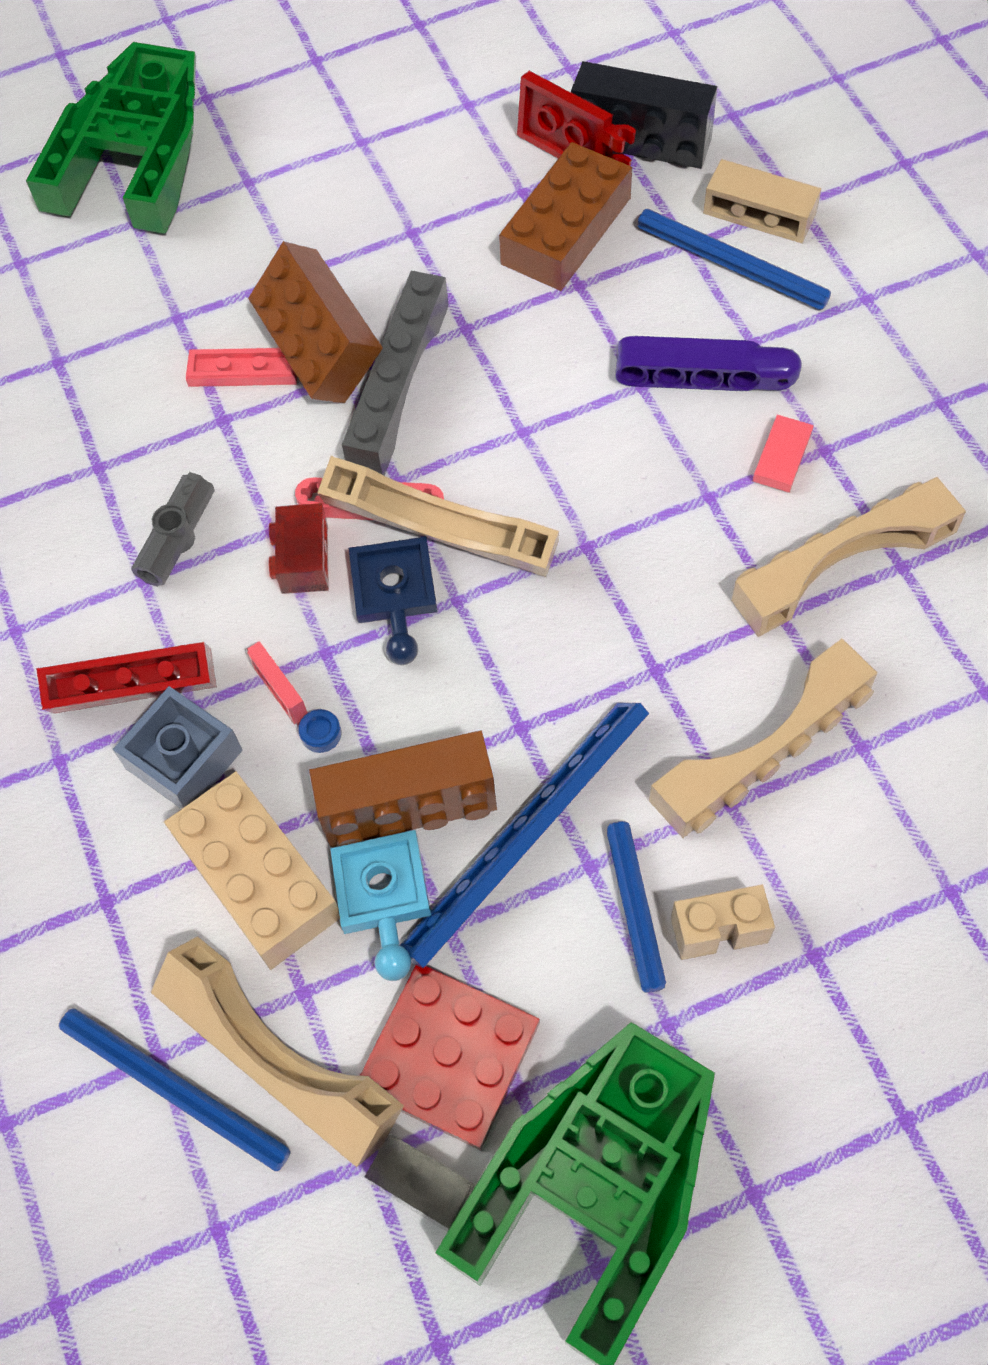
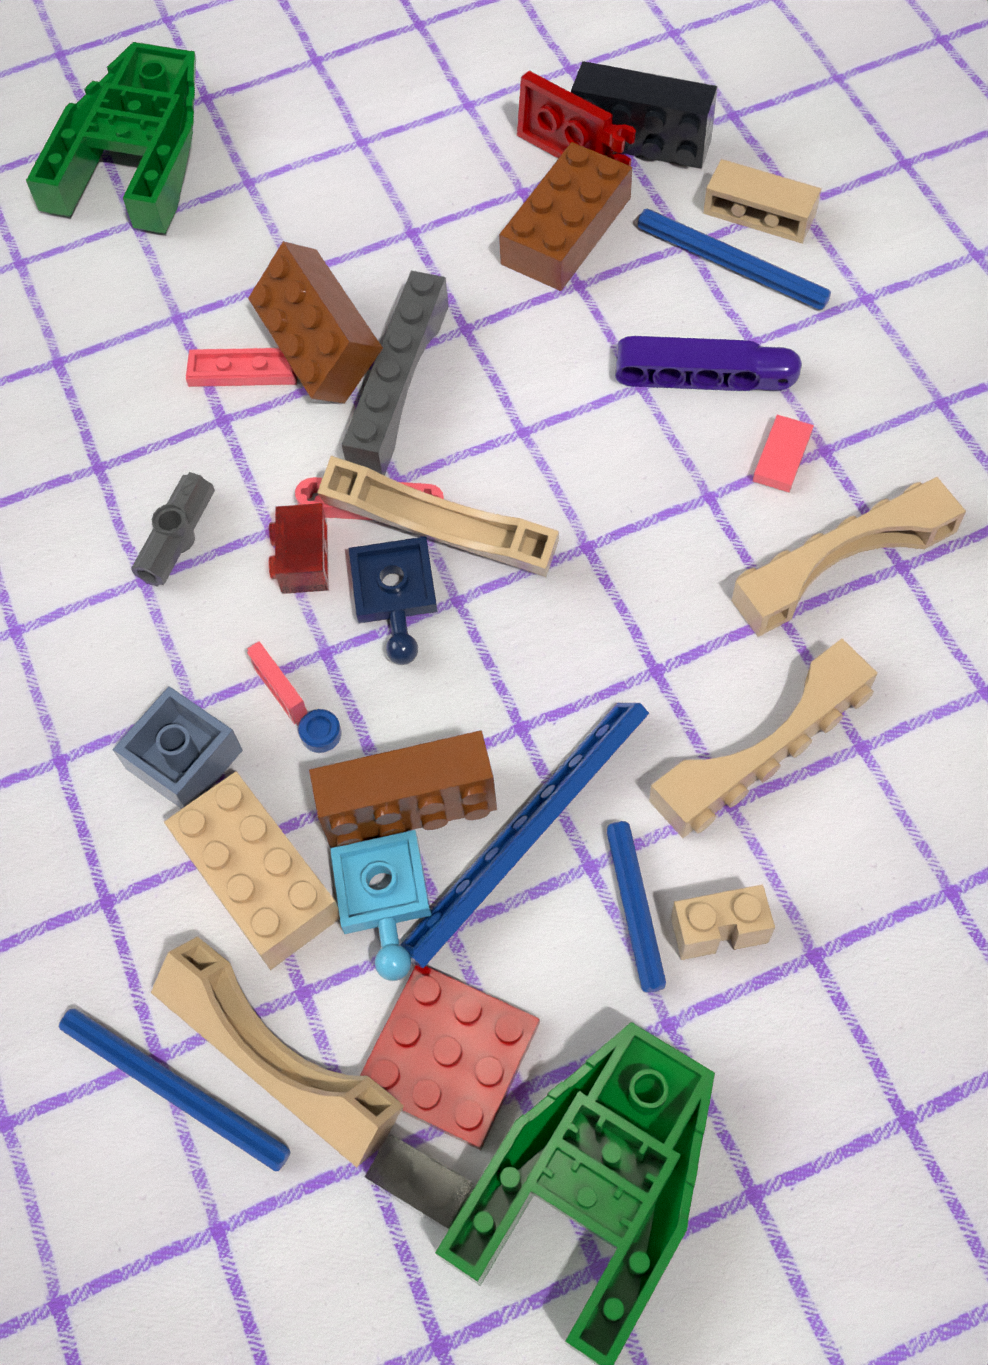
red brick [36,642,217,714] -> none

